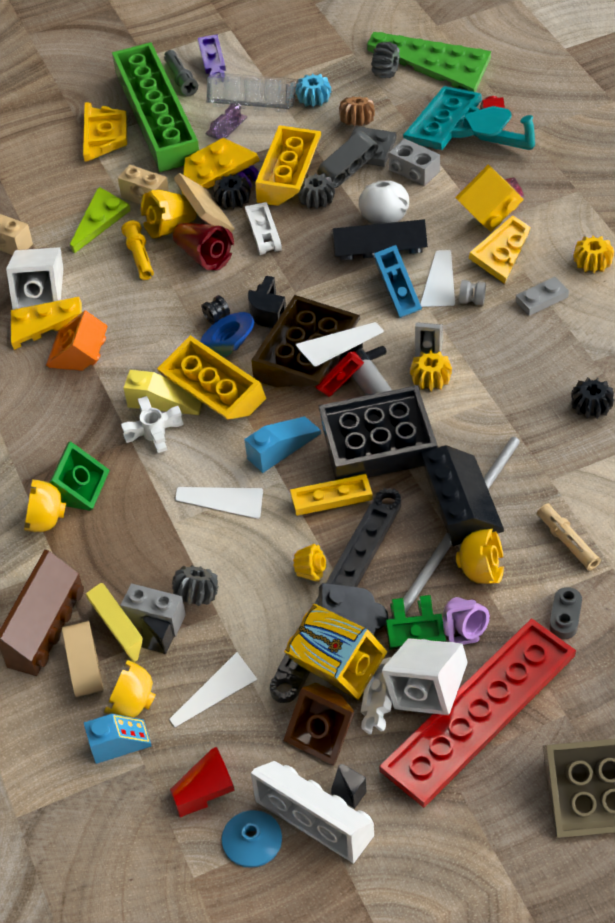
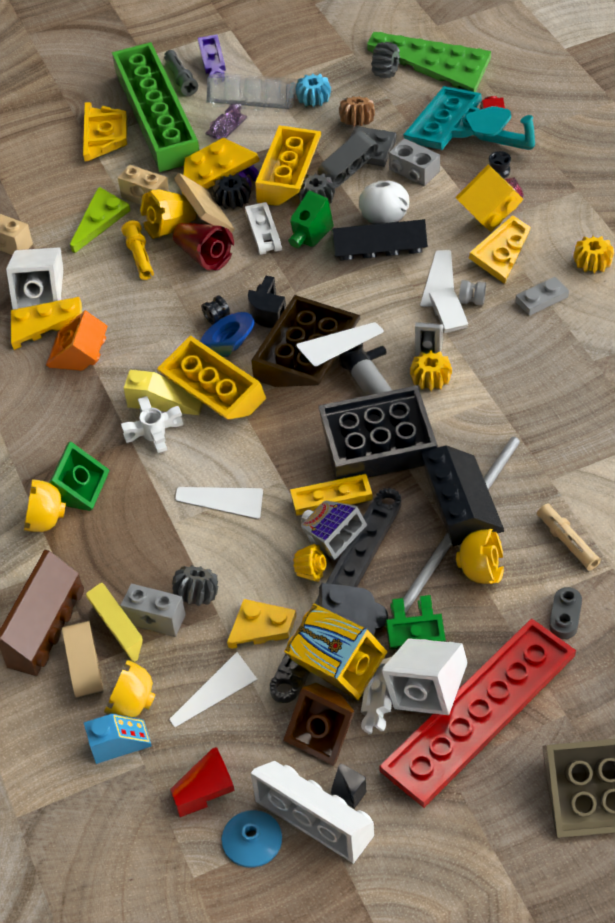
black slope [141,616,174,654] -> none
dark azure slope [244,416,321,473] -> none
red slope [315,351,364,397] -> none
dark azure slope [374,245,422,318] -> none
lavender piece [443,597,490,645] -> none
black gear [571,377,614,420] -> none
none -> yellow wing [227,599,297,649]
none -> green torso [288,190,334,248]
none -> light grey torso [301,500,367,560]
none -> white slope [429,287,468,333]
none -> black wheel [489,151,511,178]

